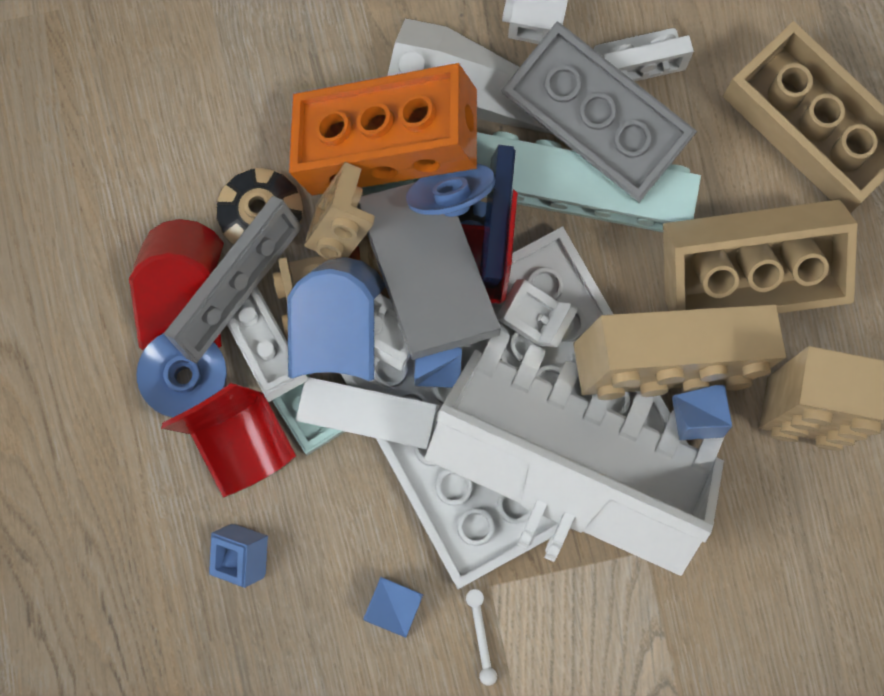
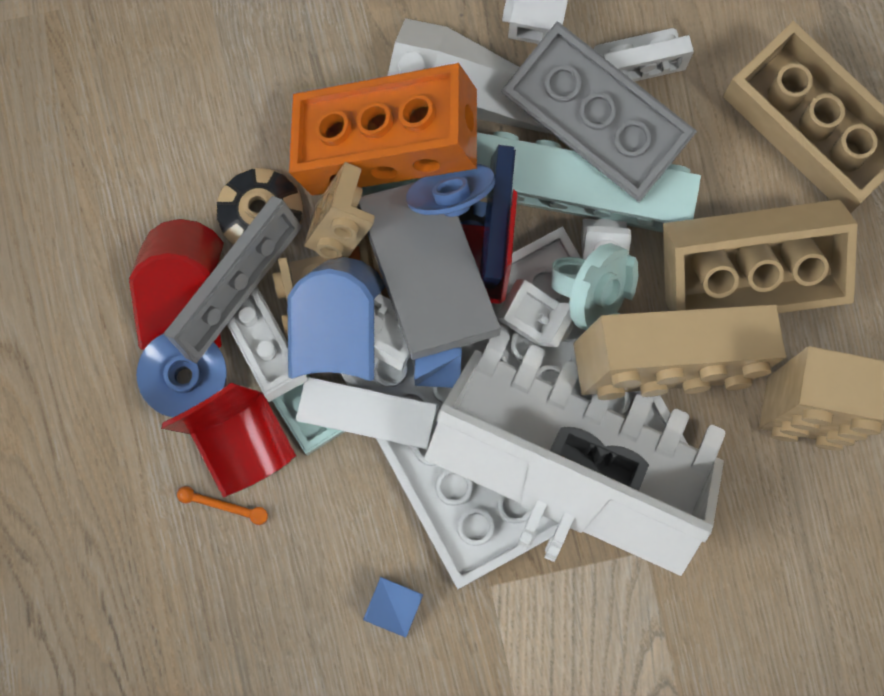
medium blue slope [209,524,268,588] -> none
white hinge [466,589,497,686] -> none
medium blue slope [672,385,732,440] -> none
none -> orange hinge [177,486,268,525]
none -> dark grey brick [550,427,649,491]
none -> light aqua tile [551,243,639,330]
none -> white bracket [581,219,631,259]

